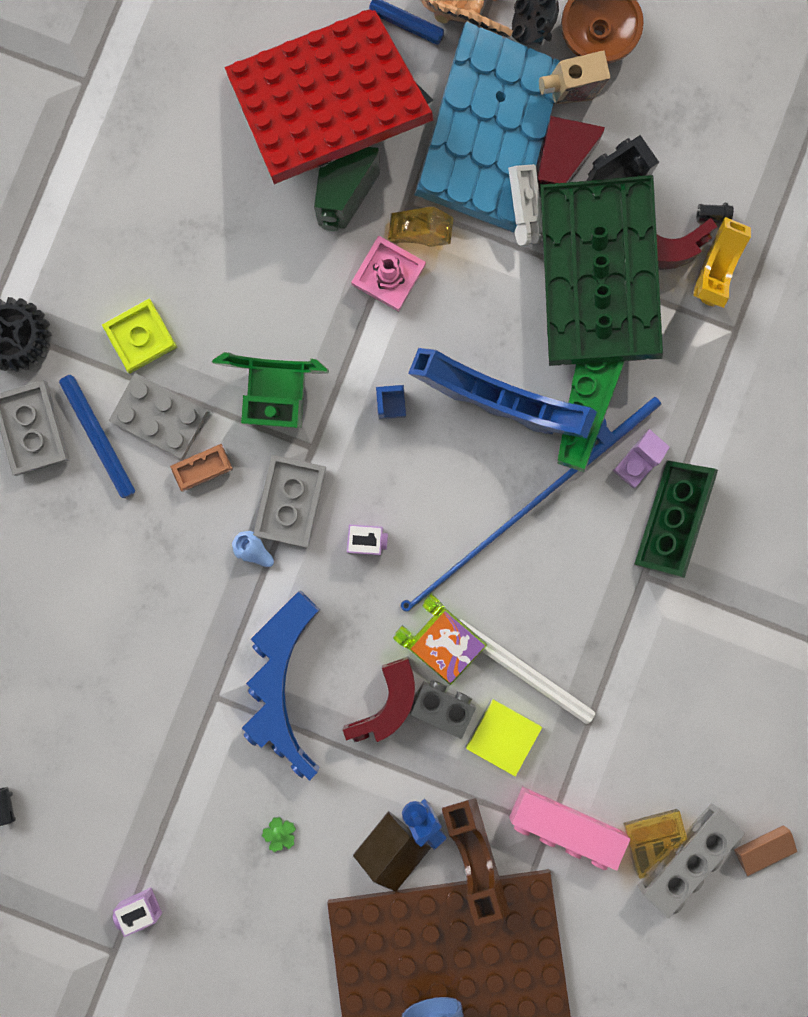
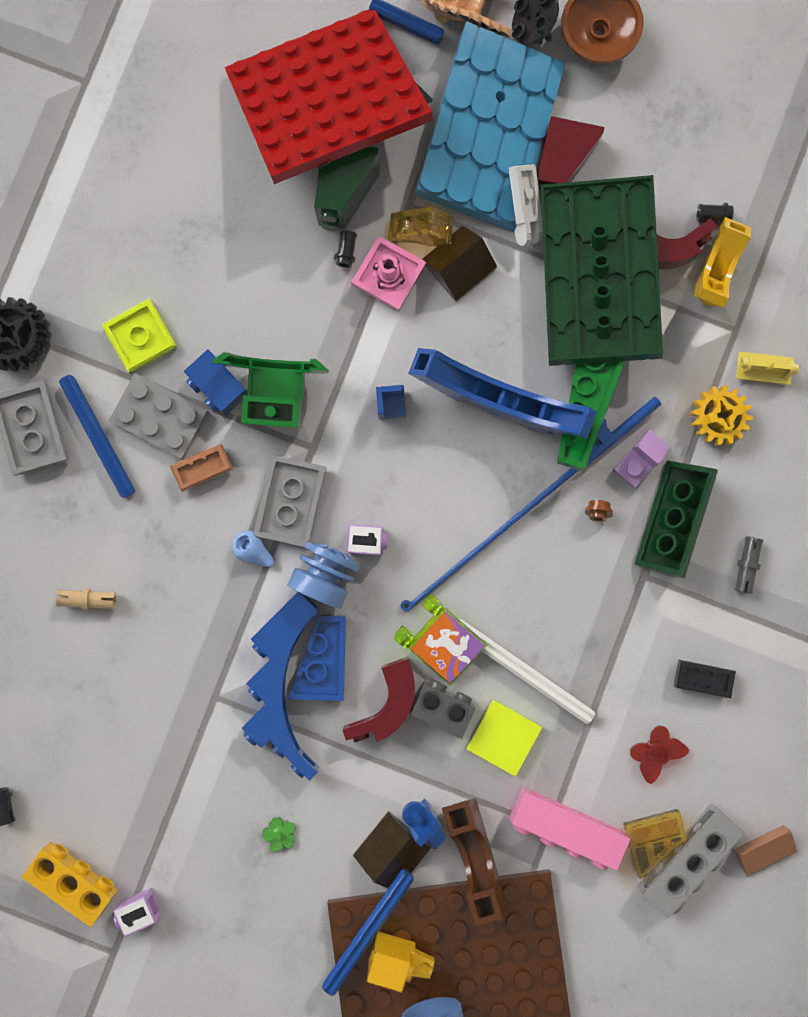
tan torso [539,51,610,104] -> none
black bracket [587,135,659,181] -> none
none -> yellow brick [21,841,119,928]
none -> tan pin [56,588,117,610]
none -> blue brick [183,349,247,415]
none -> medium blue wheel [287,541,360,609]
none -> blue wing [287,615,346,701]
none -> blue axle [322,869,414,996]
none -> black pin [334,230,357,268]
none -> yellow hinge [367,932,435,992]
none -> dark brown slope [421,226,497,302]
none -> dark orange plate [585,500,613,522]
none -> clear red animal [630,725,689,784]
none -> black plate [673,659,736,698]
none -> yellow gear [689,385,753,446]
none -> dark grey pin [734,536,764,594]
none -> light yellow hinge [736,351,799,385]

